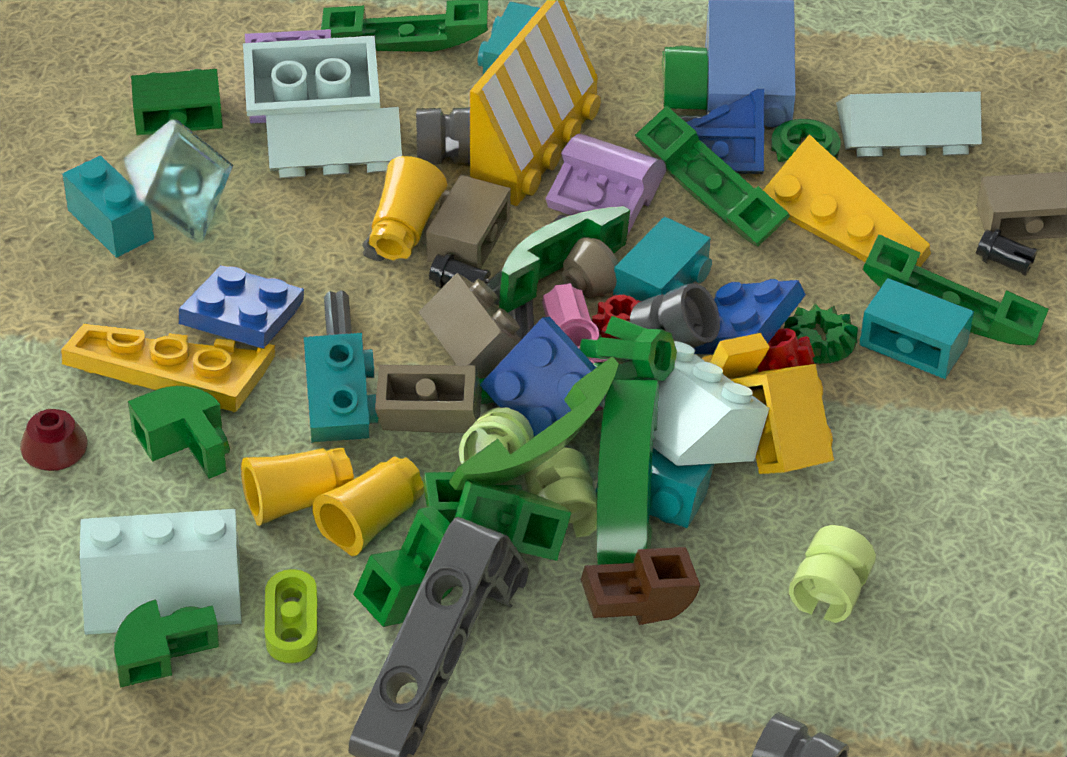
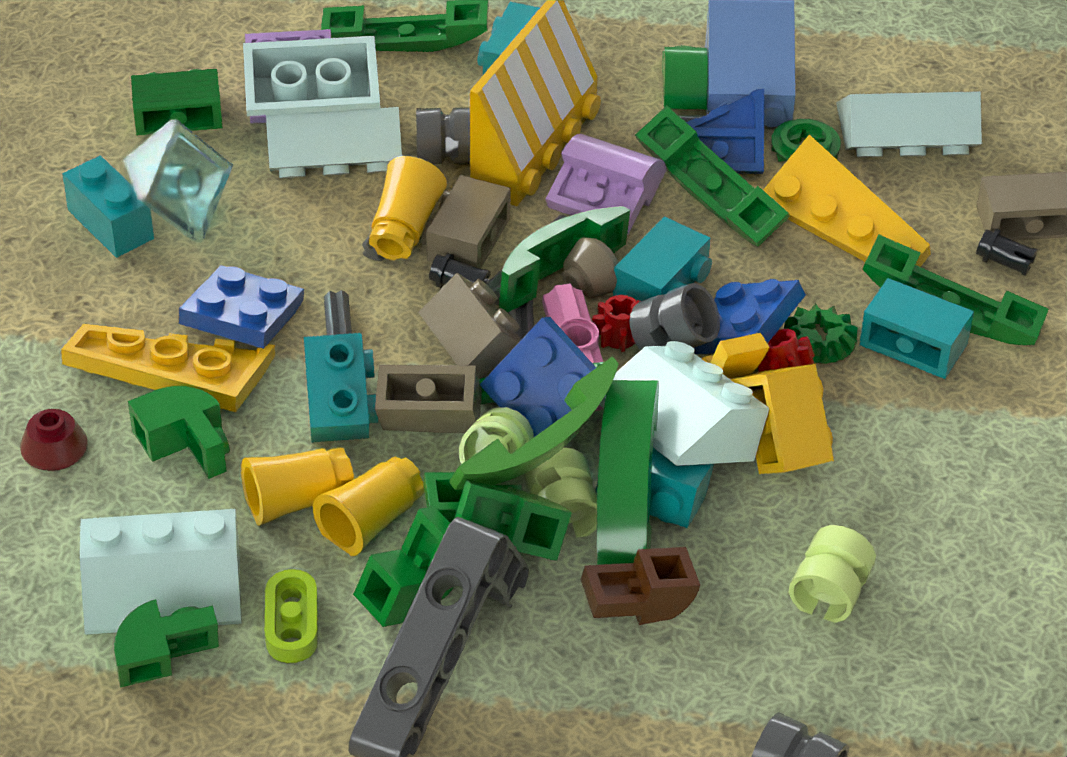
green rock [579,316,677,381] -> none

